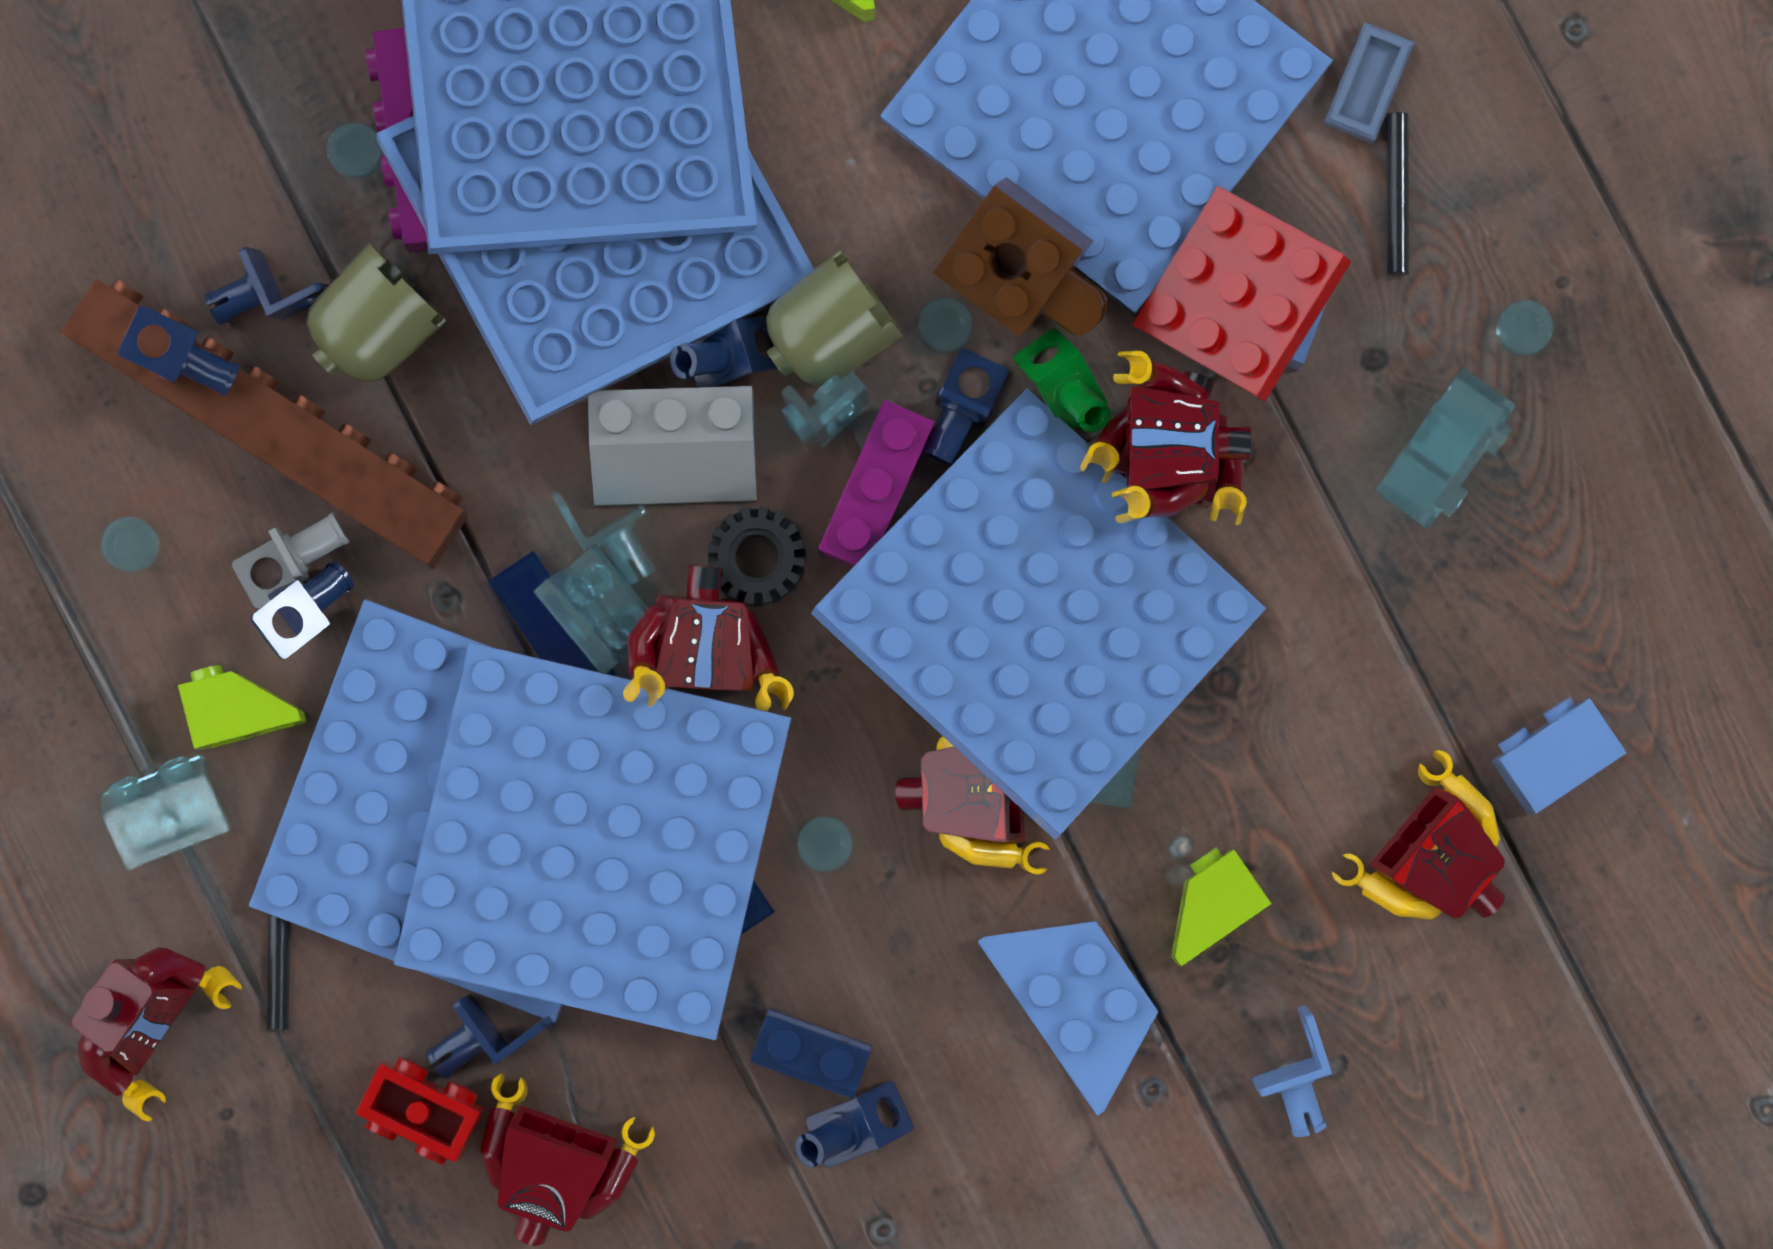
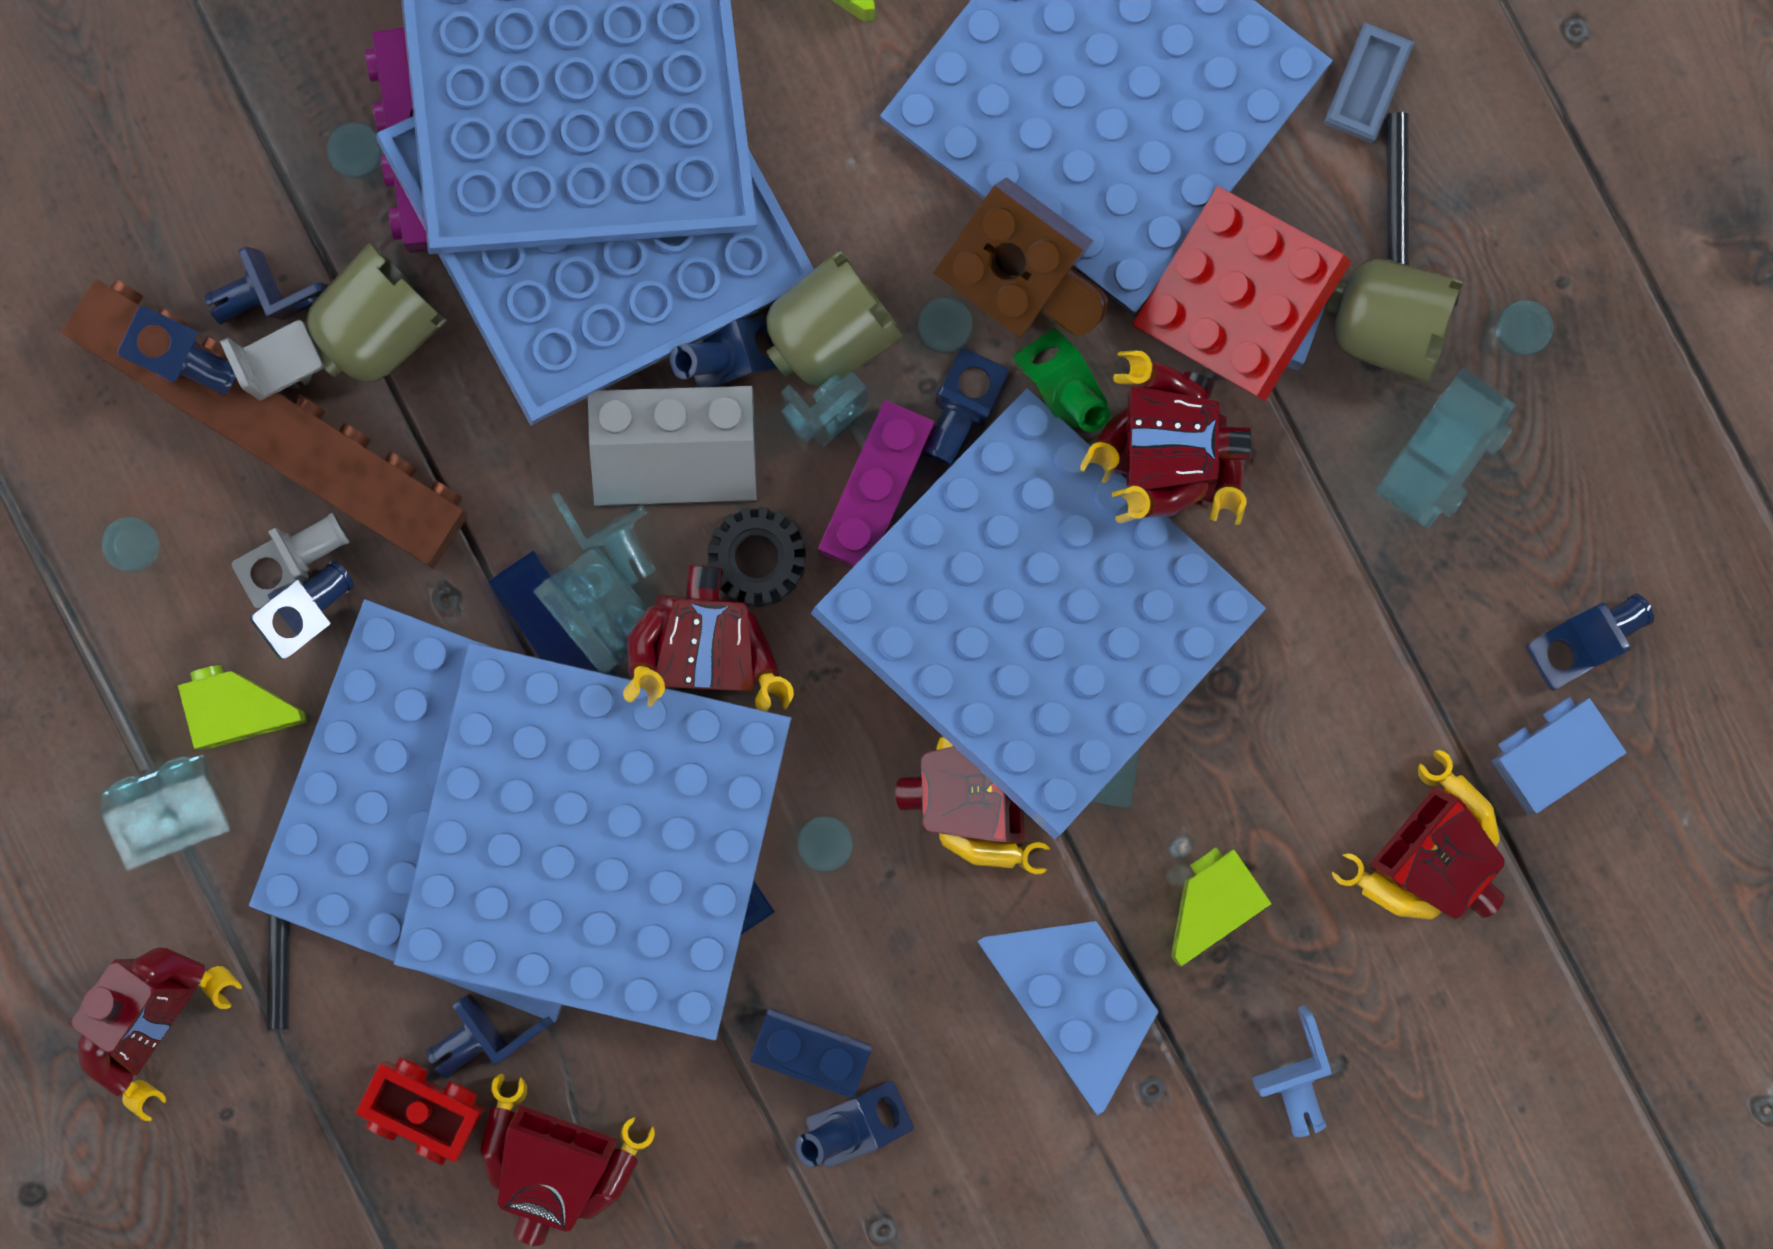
none -> light grey bracket [220,320,324,401]
none -> olive cylinder [1327,258,1464,385]
none -> dark blue bracket [1526,594,1654,691]

